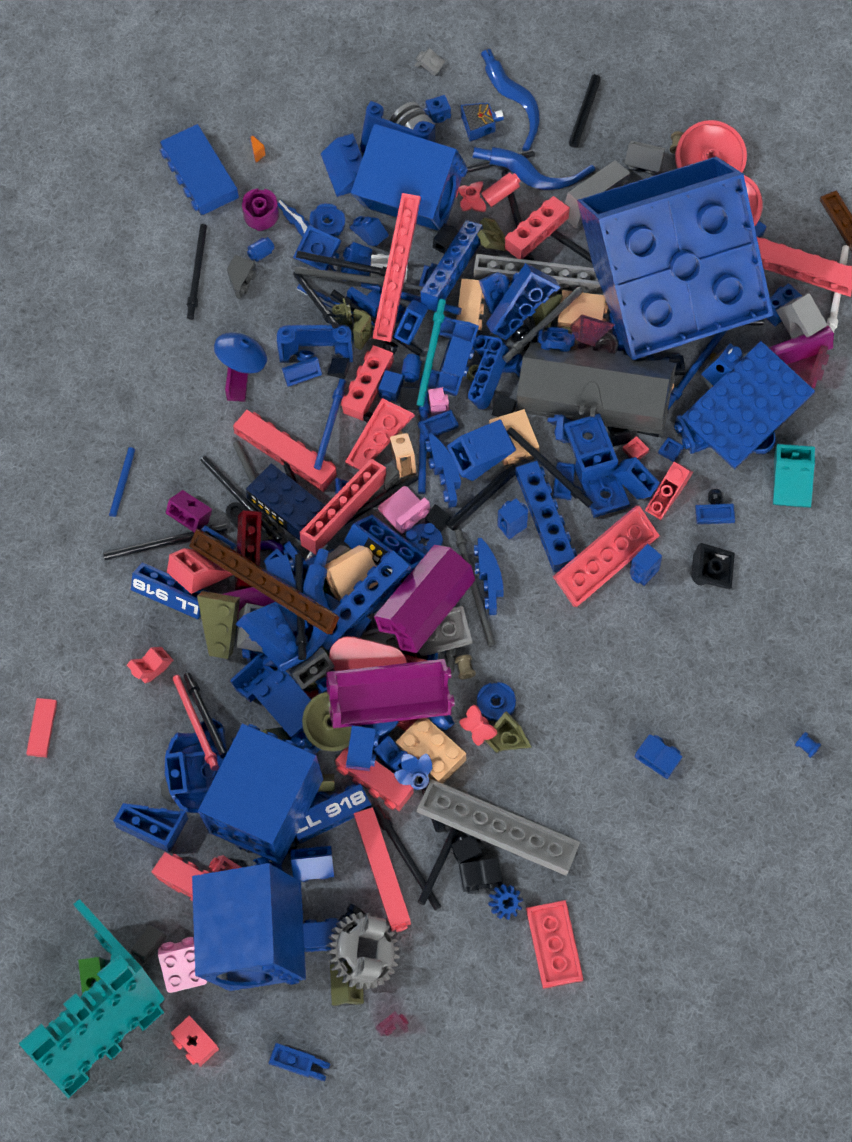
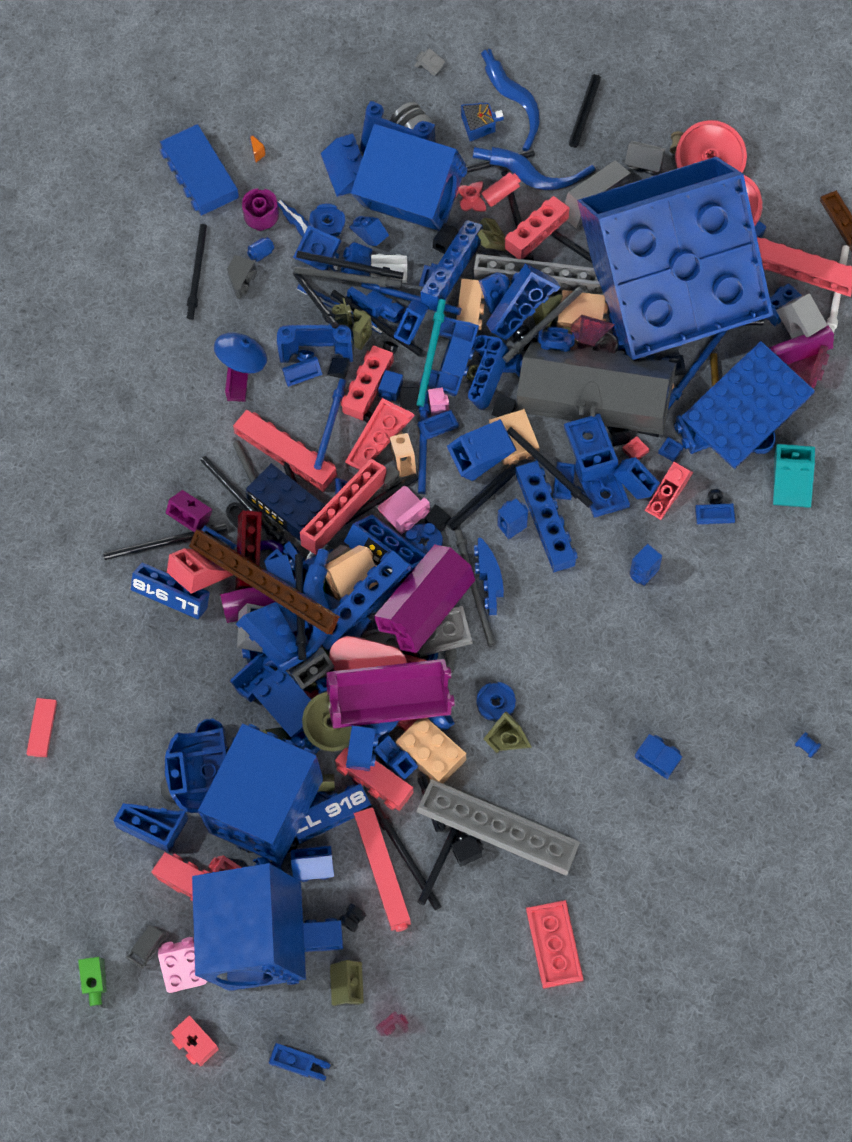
teal bracket [18,899,165,1099] -> none
blue bar [109,447,135,517] -> none
coral brick [127,647,173,683] -> none
coral bar [173,675,219,771] -> none
black bar [183,673,227,759] -> none
olive wedge [197,591,240,659] -> none
light grey piece [326,912,400,990] -> none
coral plate [372,193,421,342] -> none
blue plate [394,753,432,790] -> none
blue brick [401,354,422,383] -> none
blue brick [423,95,451,123] -> none
blue slope [425,433,461,508] -> none
dark tan bush [455,655,476,680] -> none
black brick [459,858,503,894] -> none
coral animal [460,705,497,746] -> none
blue gear [488,884,523,920] -> none
blue bracket [547,415,572,443] -> none
coral plate [553,505,660,607] -> none
black slope [691,543,735,589] -> none
blue torso [701,343,743,386] -> none

